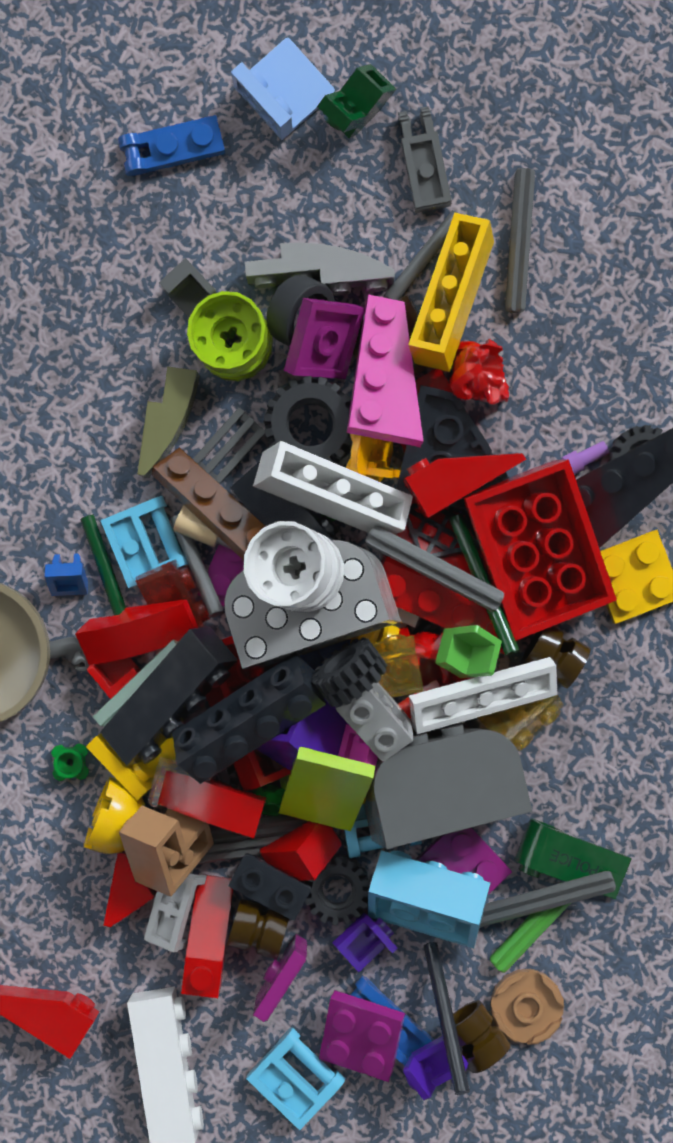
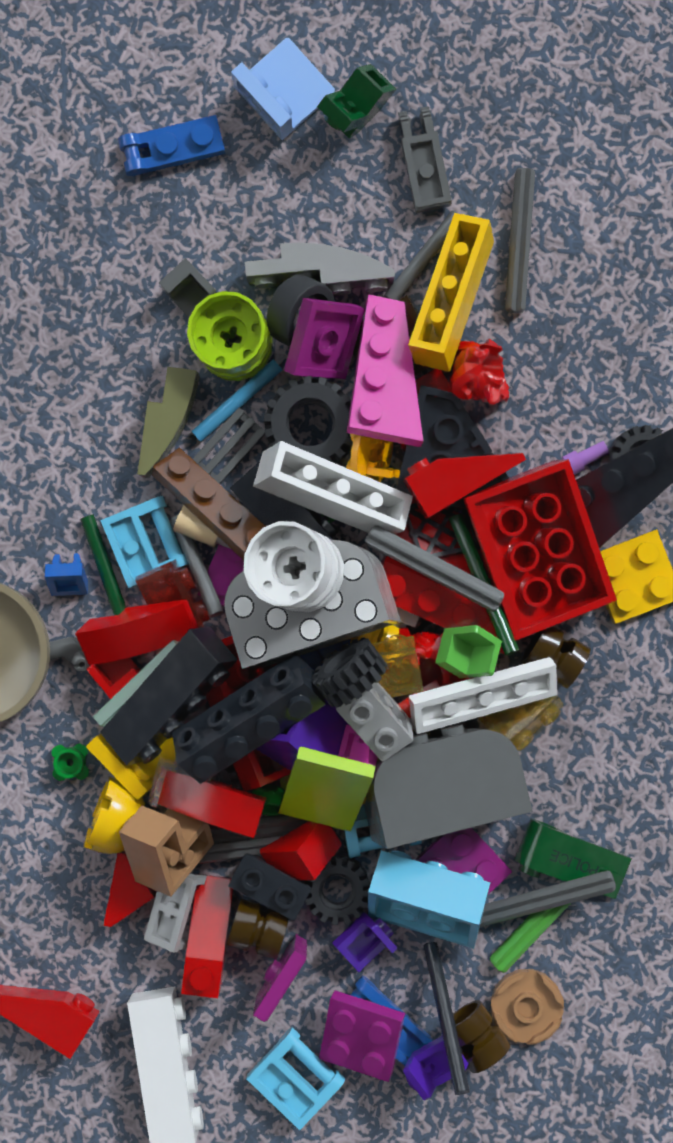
none -> dark azure bar [191,359,282,442]

